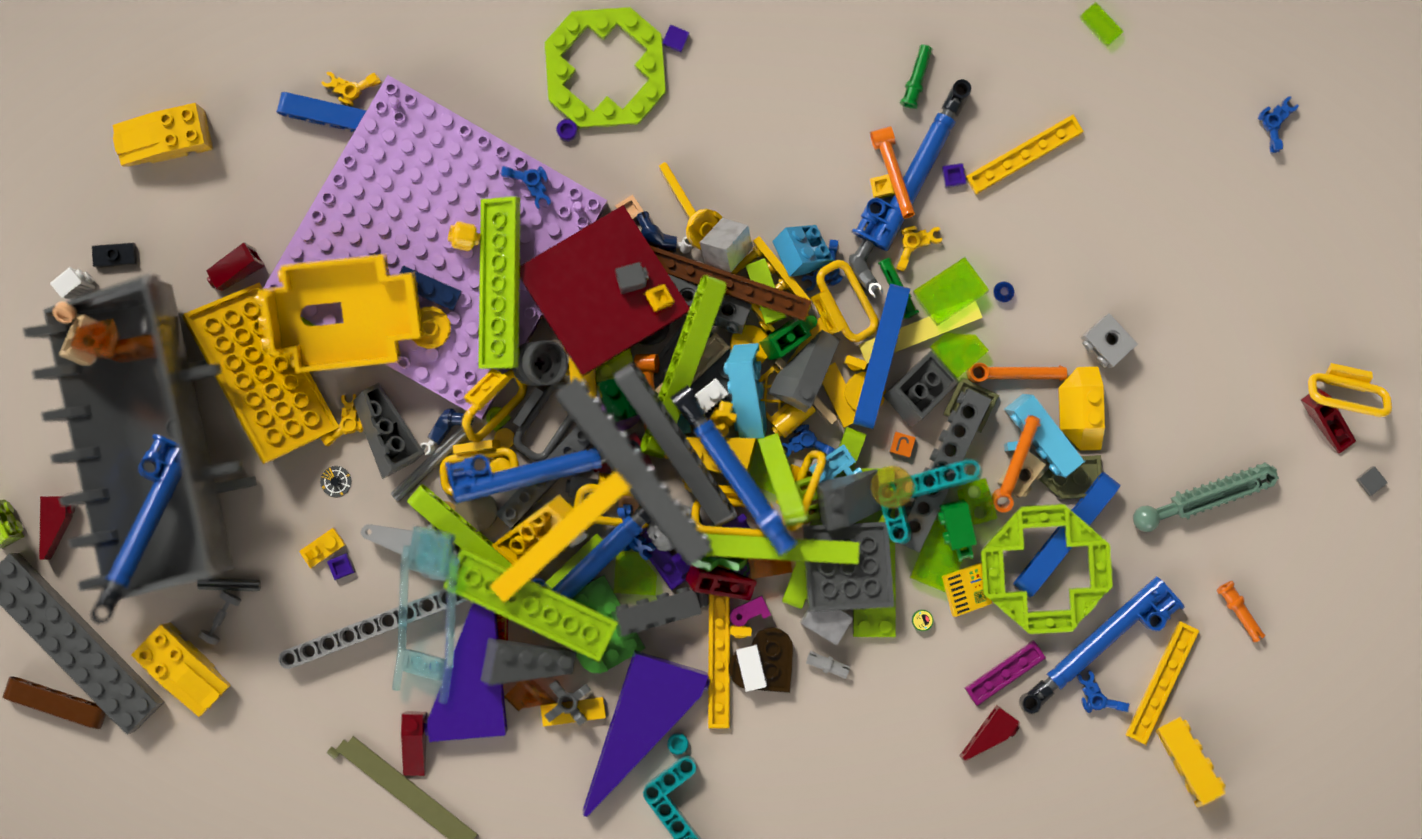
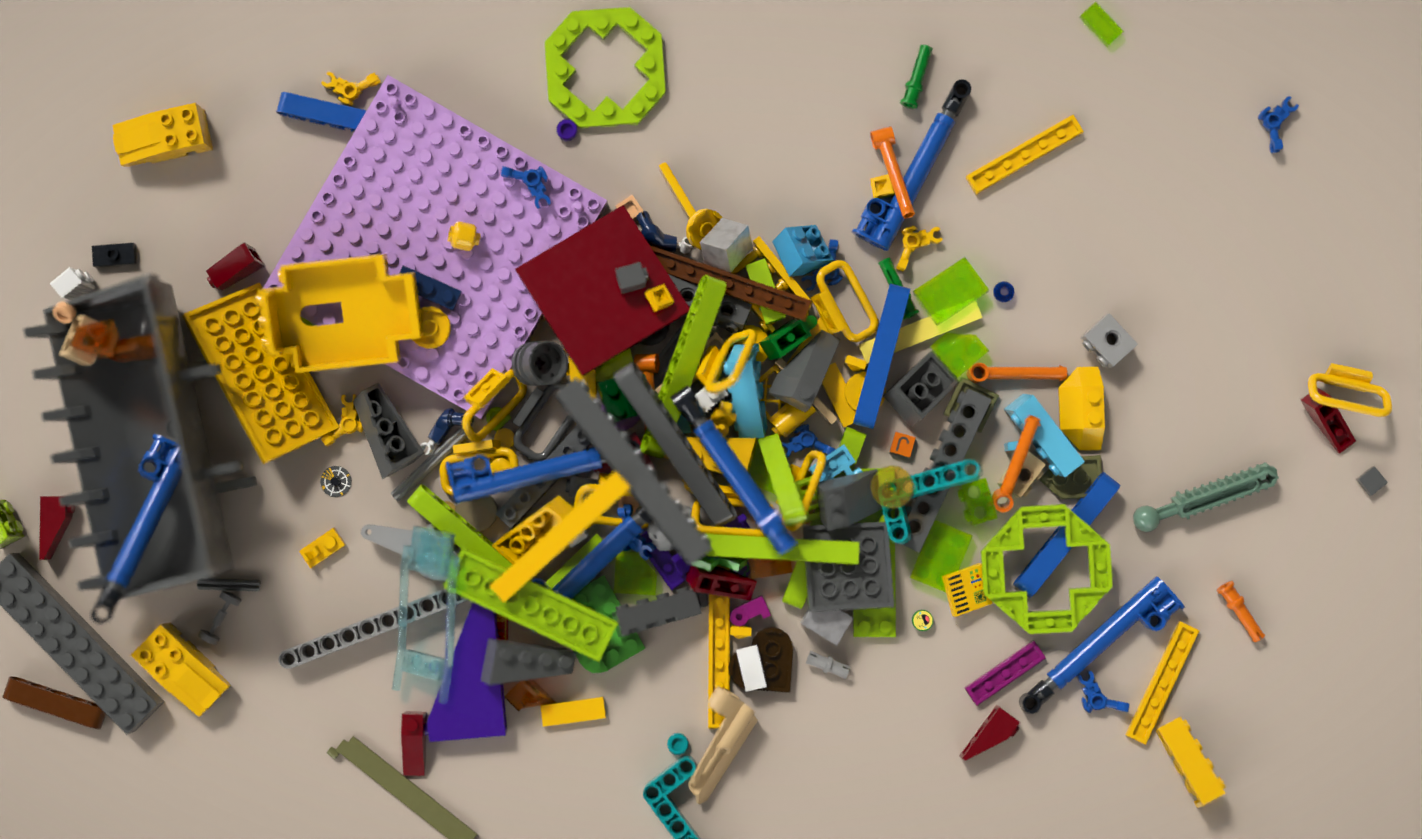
dark purple tile [327,553,355,581] -> none
lime plate [478,196,520,369] -> none
dark grey pin [544,679,591,726] -> none
dark purple slope [582,650,710,817] -> none
dark purple tile [662,24,689,53] -> none
dark grey arm [849,239,883,298] -> none
green brick [938,499,977,562] -> none
dark purple tile [942,163,966,188] -> none
none -> tan panel [688,686,758,804]
none -> yellow bar [696,329,757,393]

